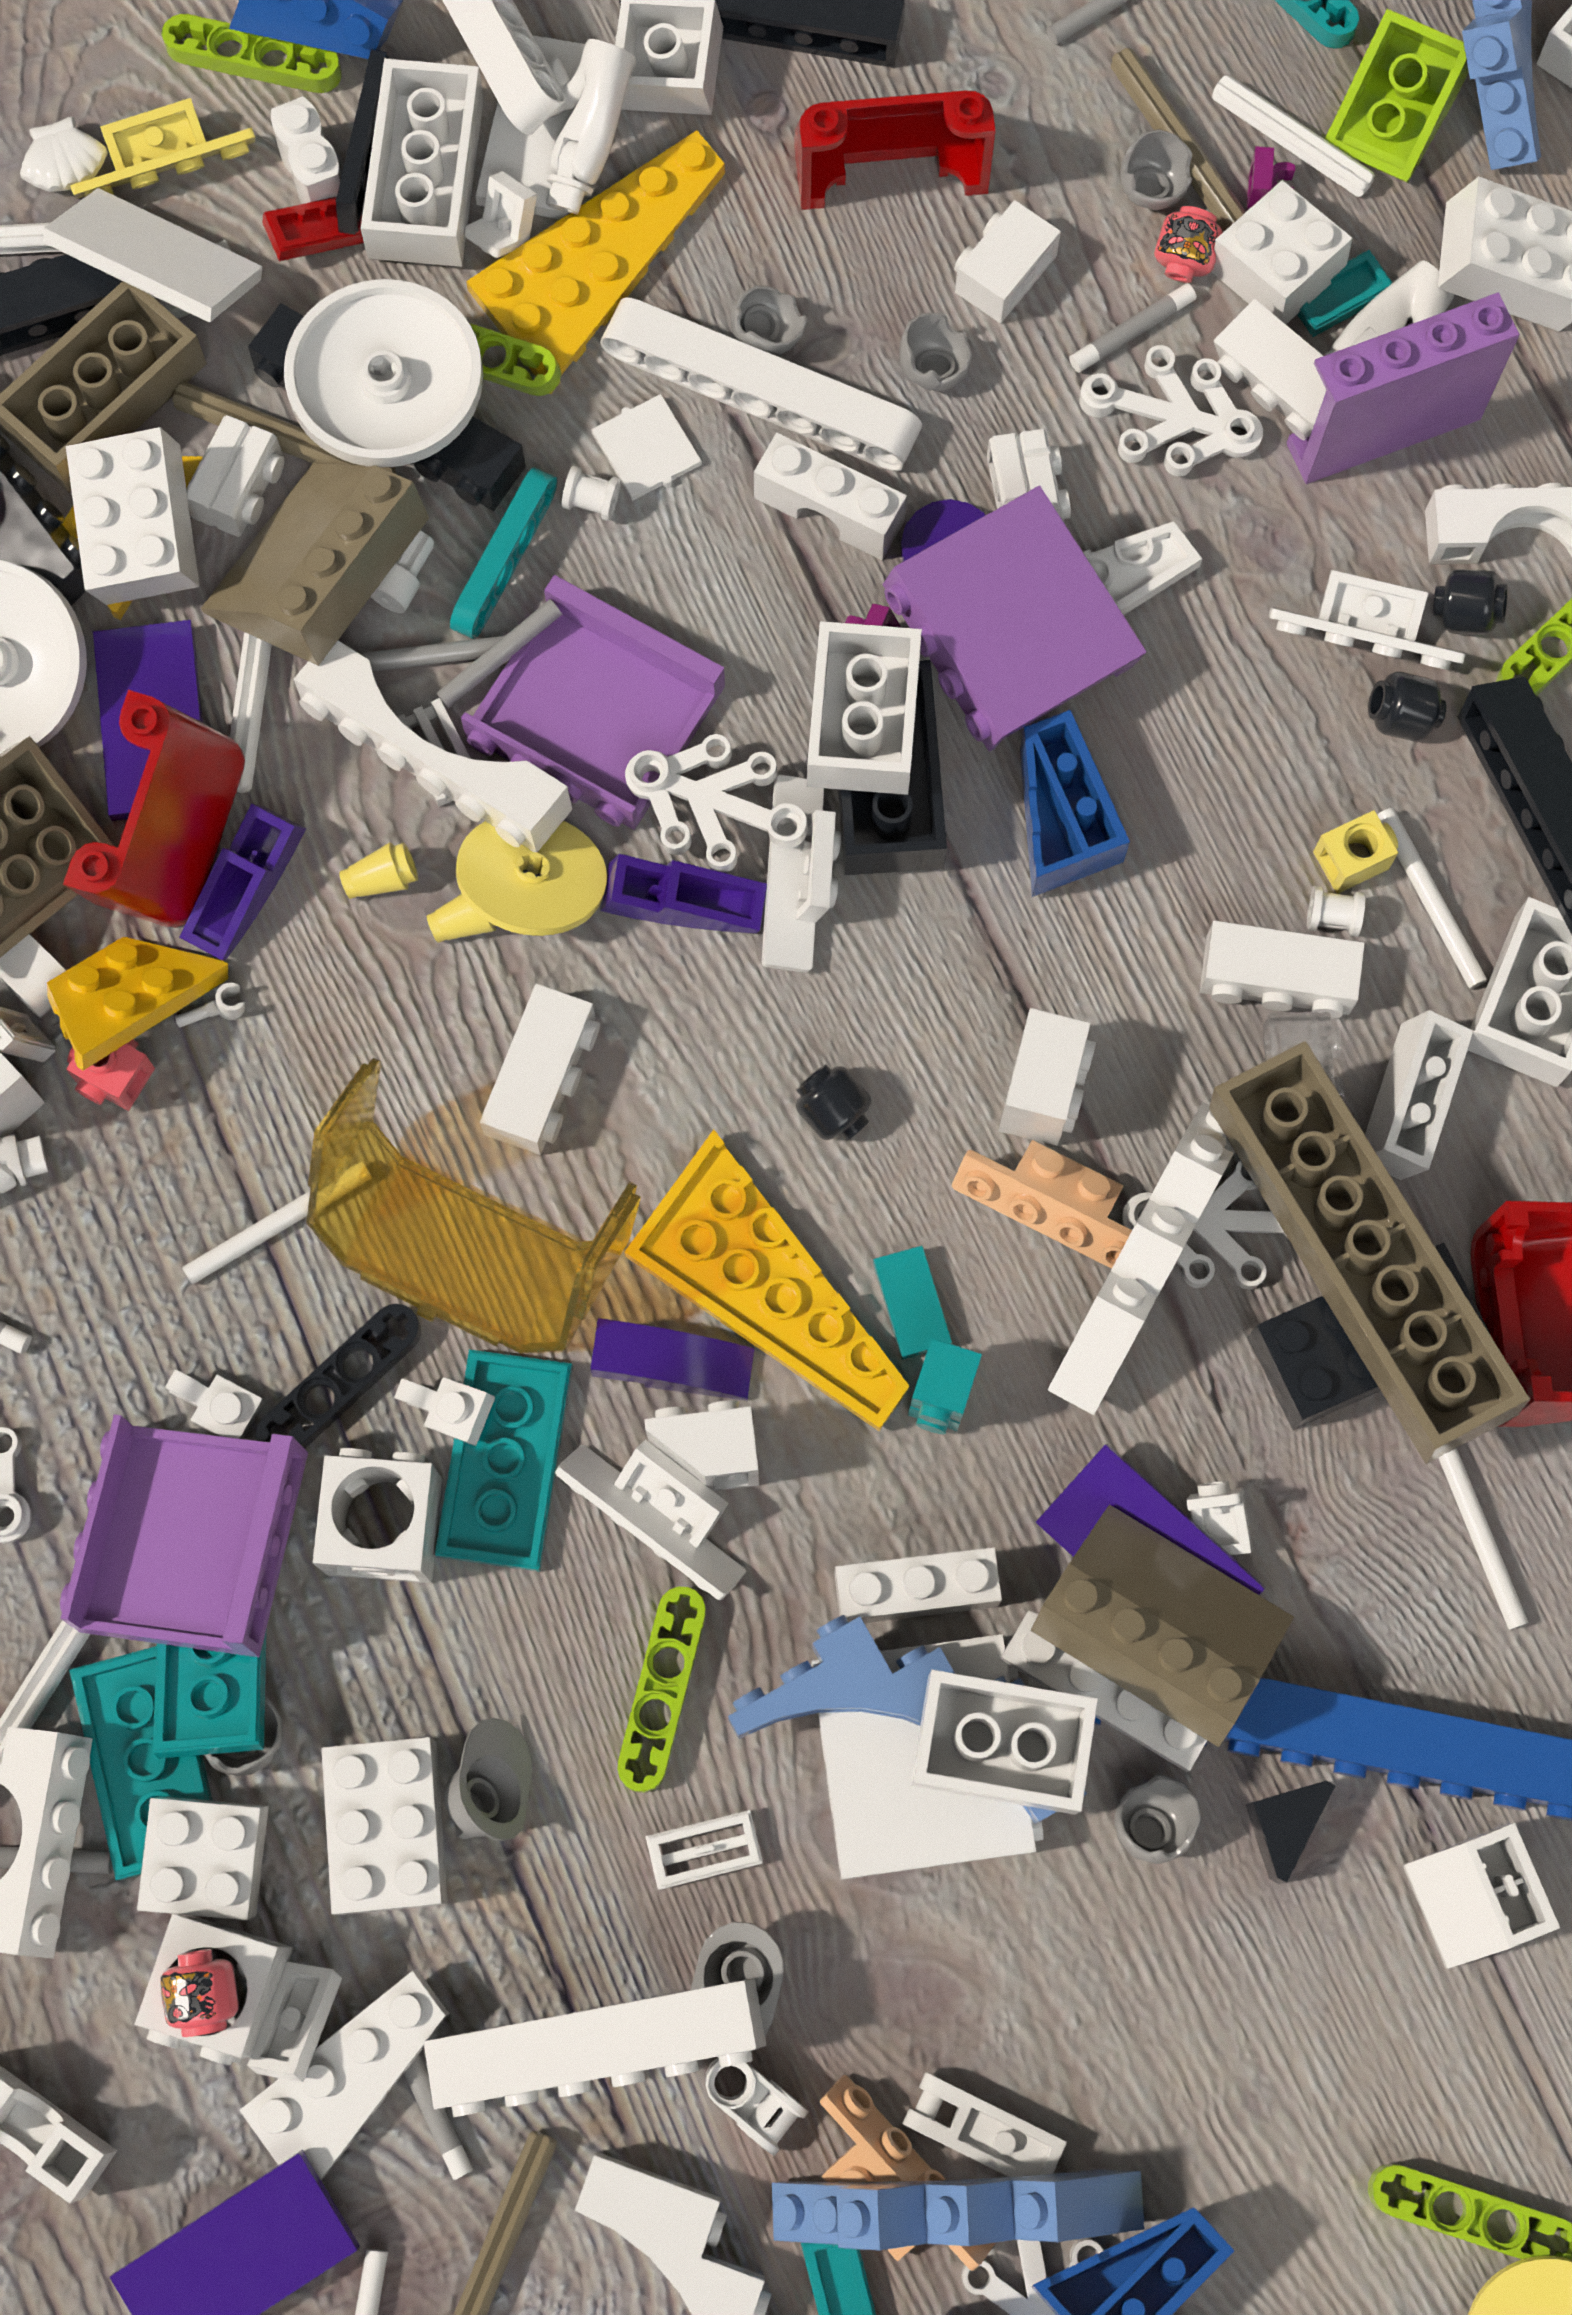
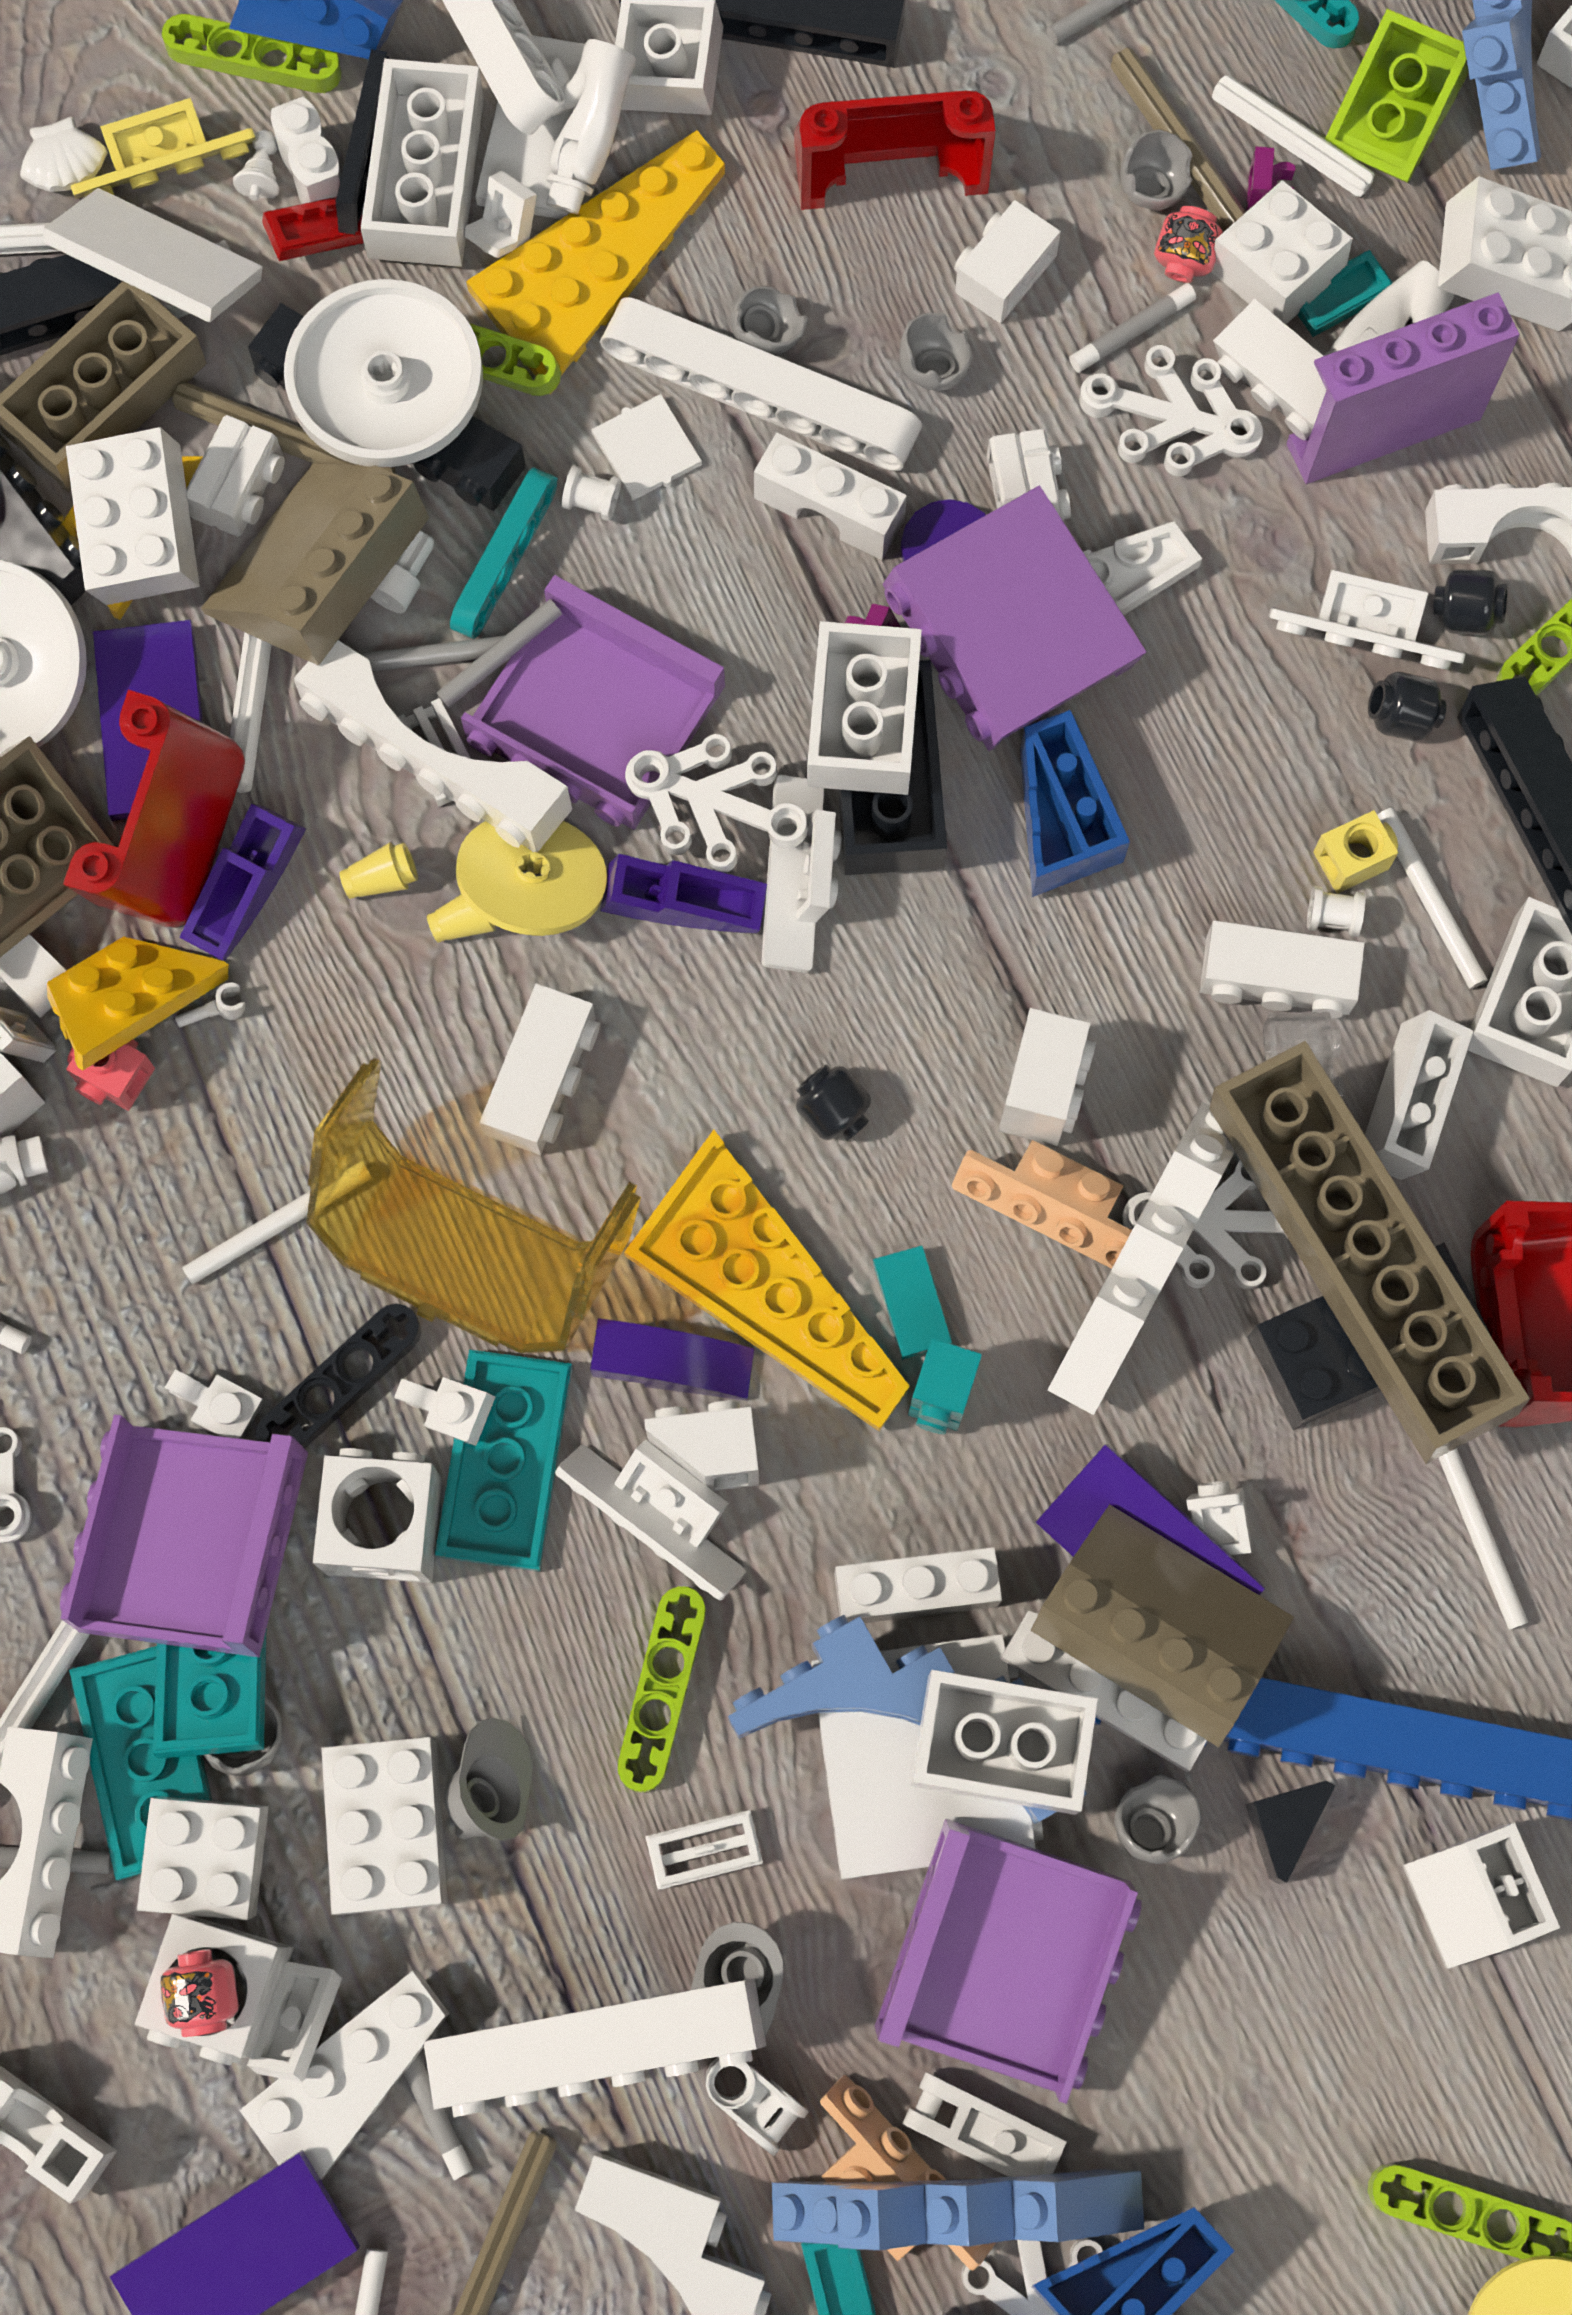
none -> white piece [233,130,279,201]
none -> medium lavender panel [875,1818,1142,2104]

